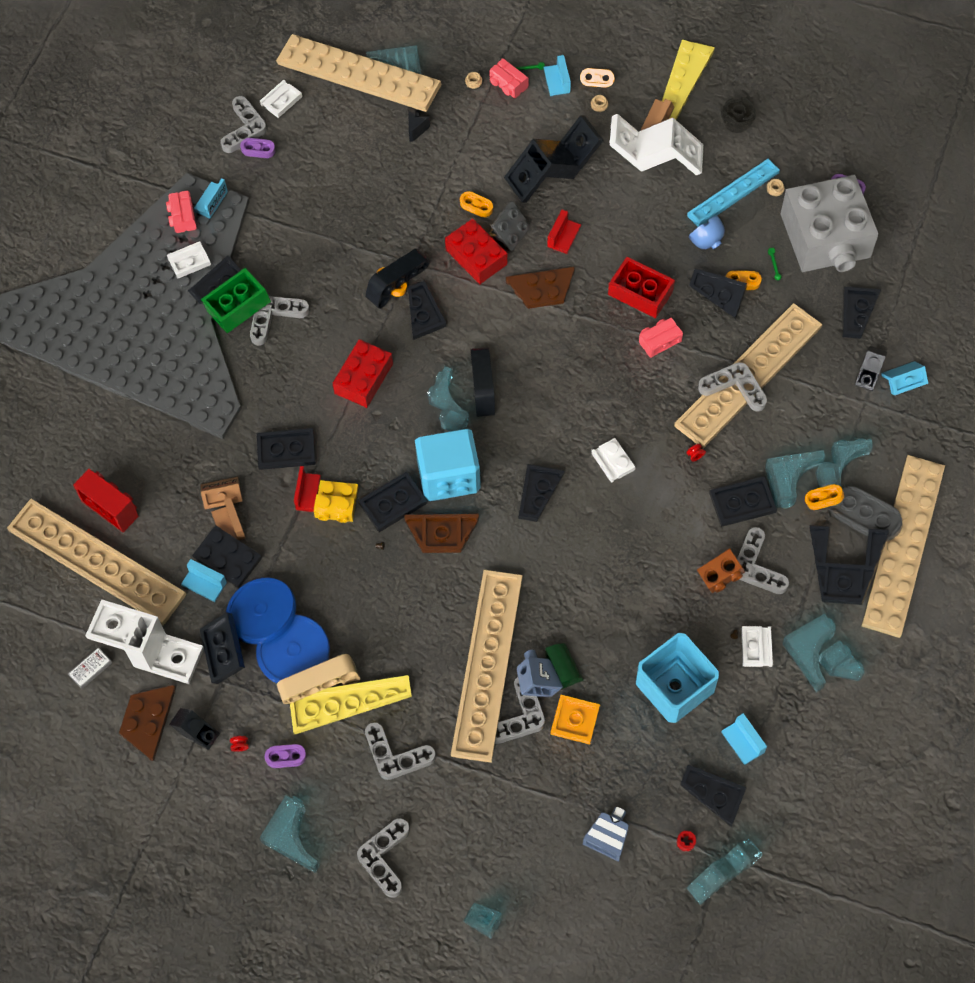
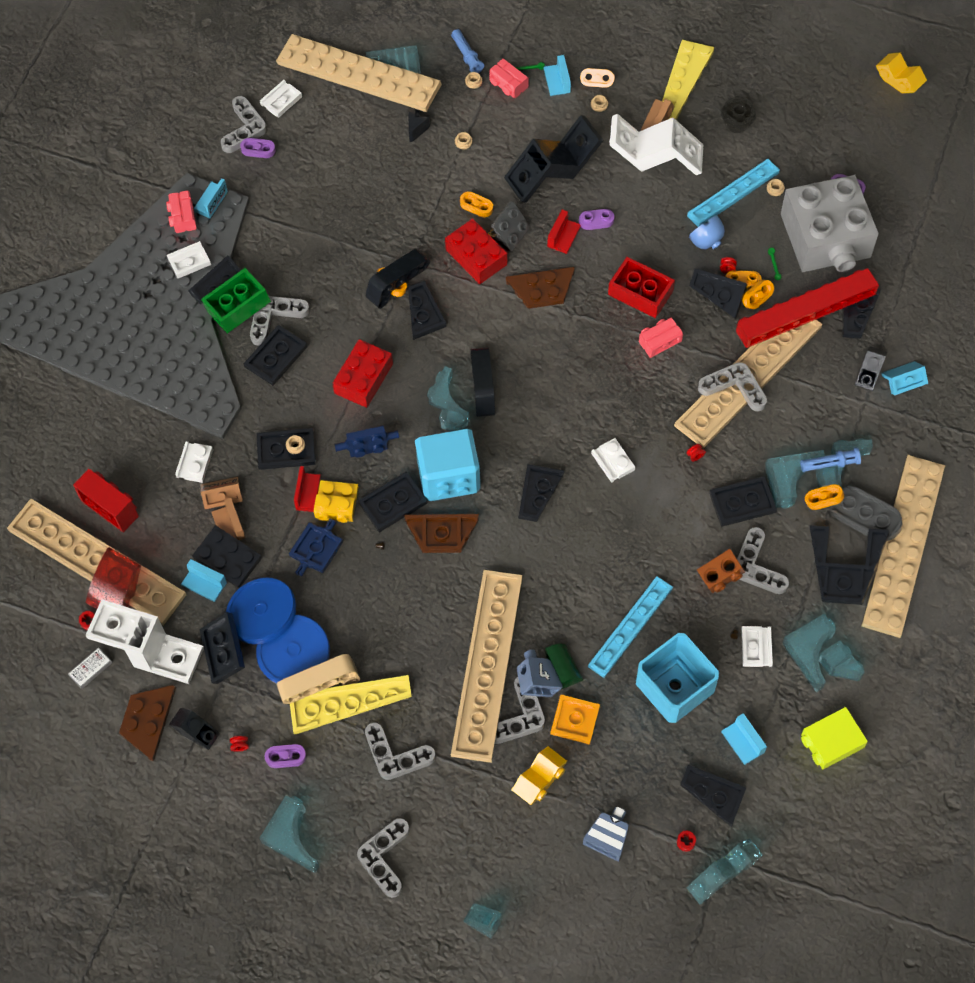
none -> red bush [79,611,95,630]
none -> clear red slope [85,547,141,609]
none -> white plate [175,441,213,483]
none -> black plate [243,325,308,386]
none -> tan plate [286,435,305,454]
none -> dark blue plate [289,519,343,577]
none -> dark blue plate [334,426,399,457]
none -> medium blue pin [451,29,484,73]
none -> tan plate [455,132,472,149]
none -> yellow brick [512,746,567,805]
none -> medium lavender plate [579,209,614,230]
none -> medium azure tile [588,576,673,678]
none -> red bush [720,257,737,273]
none -> red brick [736,268,879,348]
none -> light orange plate [742,279,774,309]
none -> medium blue pin [800,447,861,472]
none -> neon yellow brick [801,707,868,770]
none -> yellow brick [876,53,927,93]

